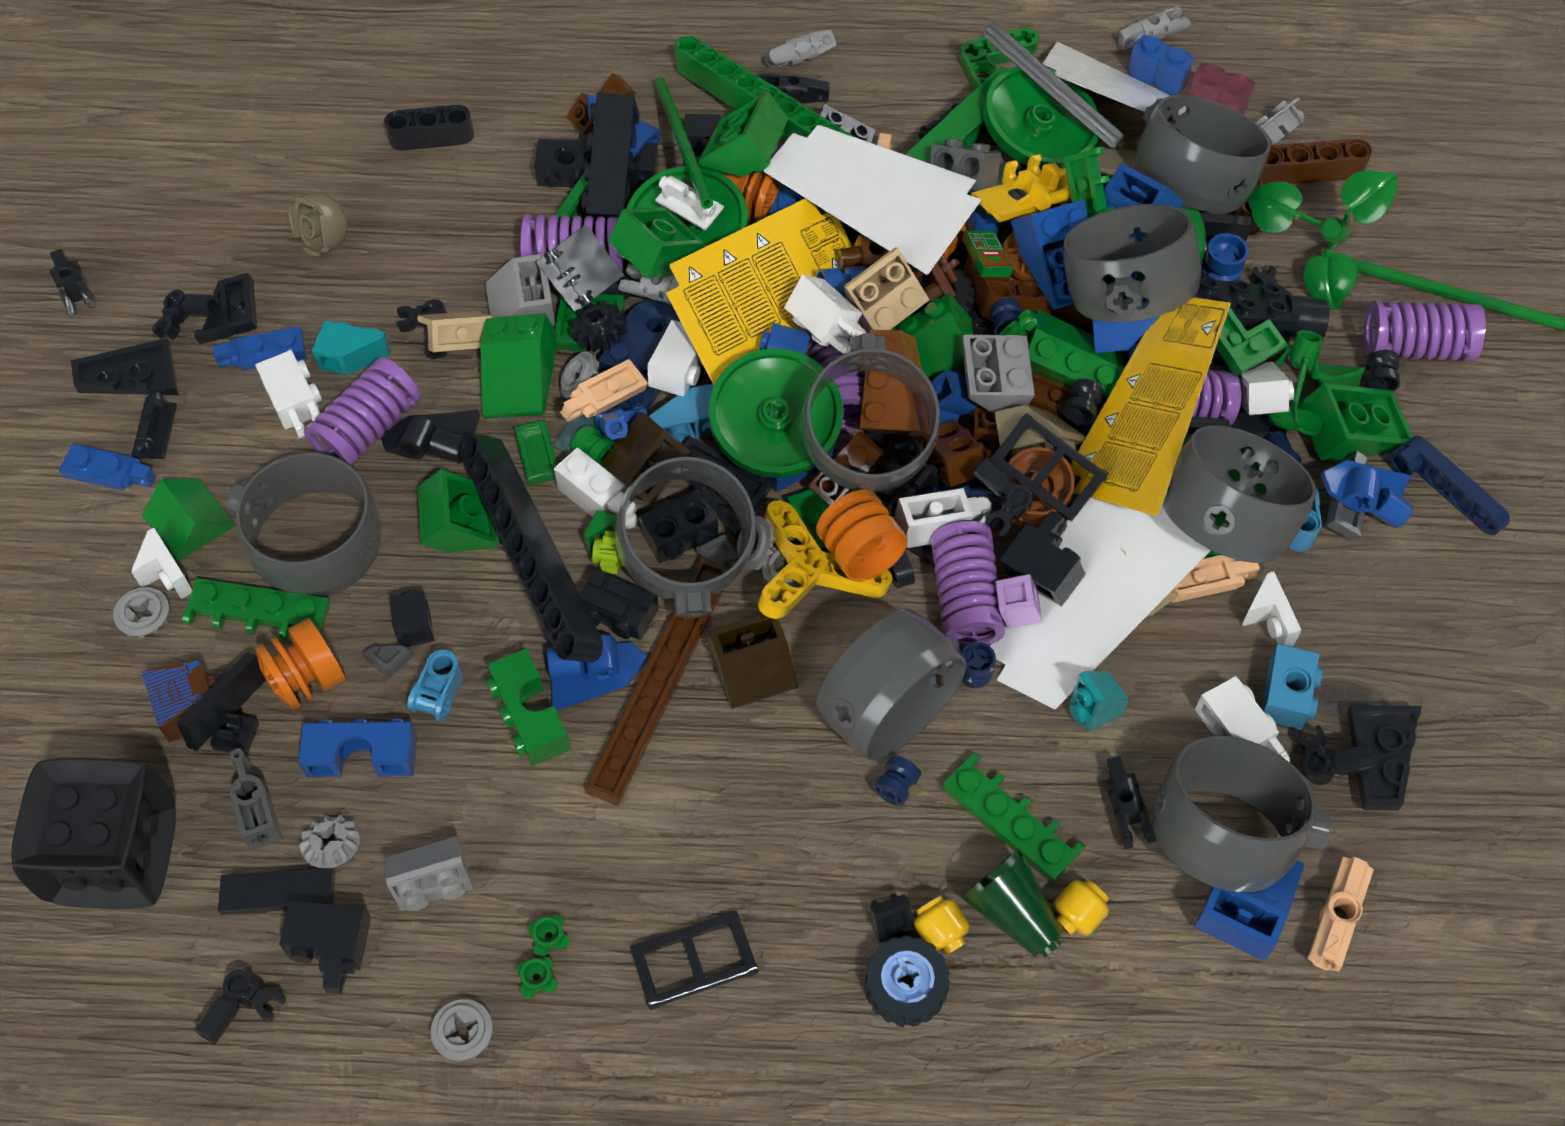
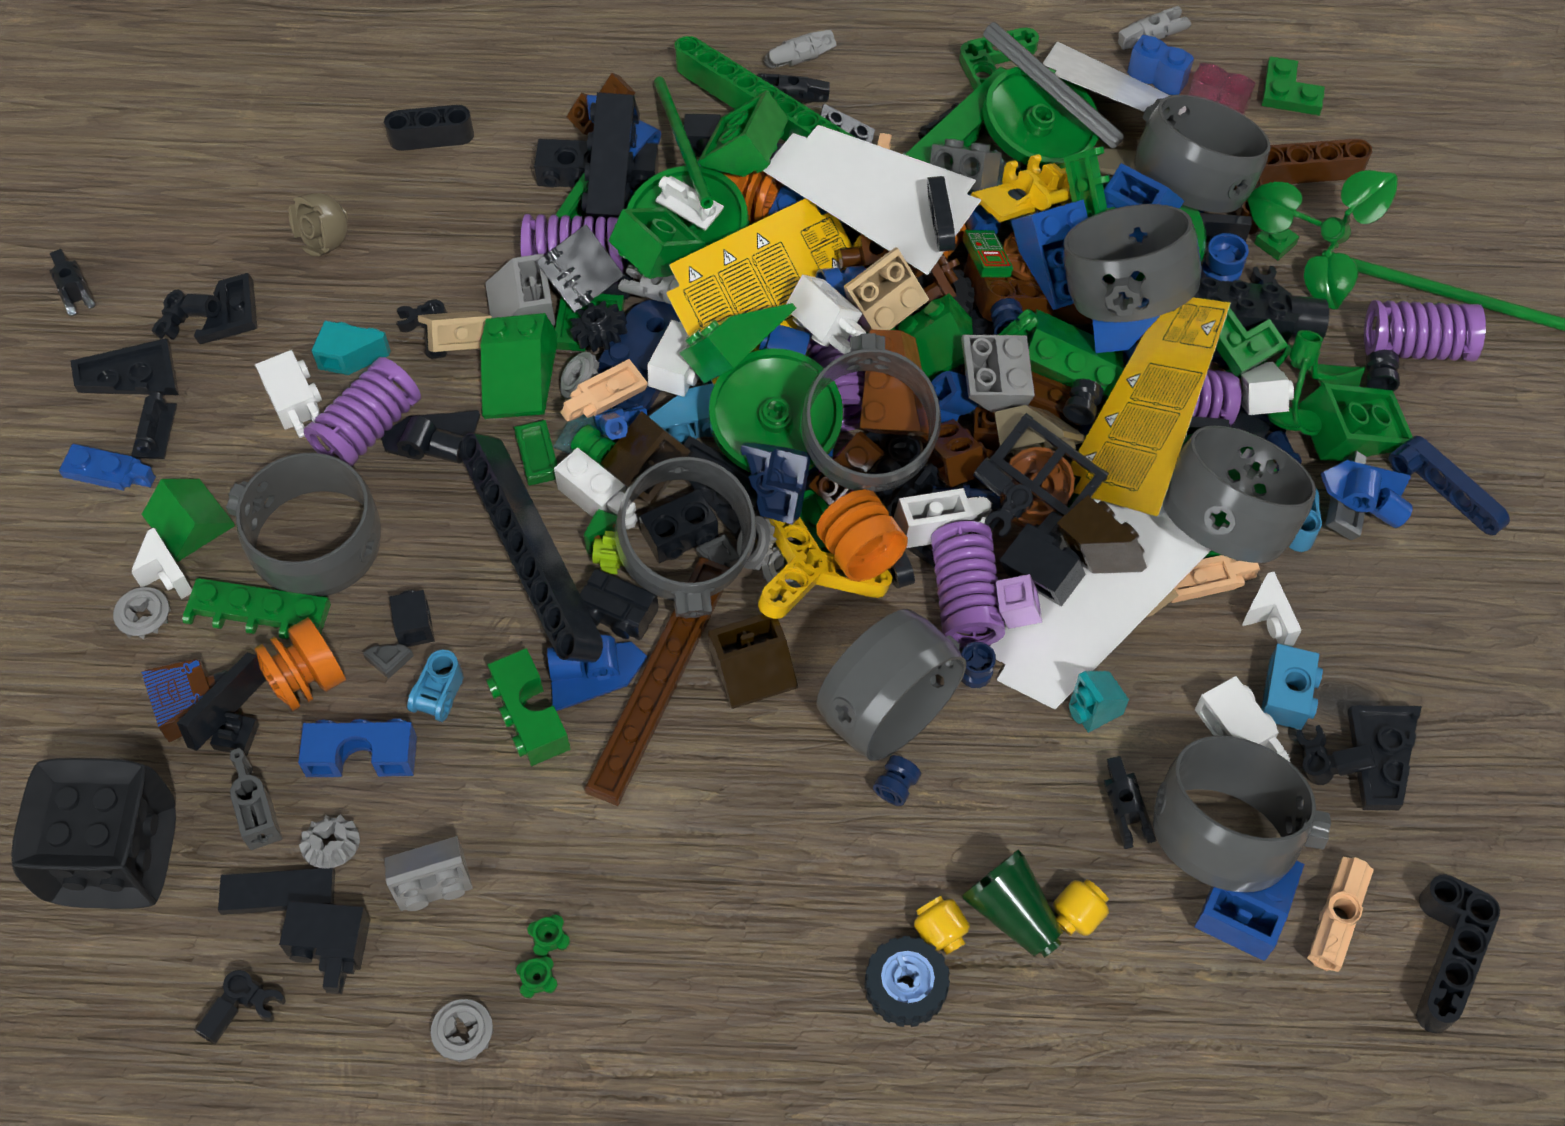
blue hinge [213,326,307,370] -> none
green slope [417,469,500,553] -> none
black window [630,910,759,1010] -> none
black tile [870,894,915,943] -> none
green hinge [942,752,1086,884] -> none
light grey hinge [1255,97,1304,145] -> none
none -> green slope [680,303,796,383]
none -> dark blue slope [741,443,811,525]
none -> black beam [927,176,956,252]
none -> dark brown slope [1057,495,1147,574]
none -> green plate [1254,229,1300,261]
none -> green plate [1261,56,1325,116]
none -> black beam [1416,874,1500,1034]

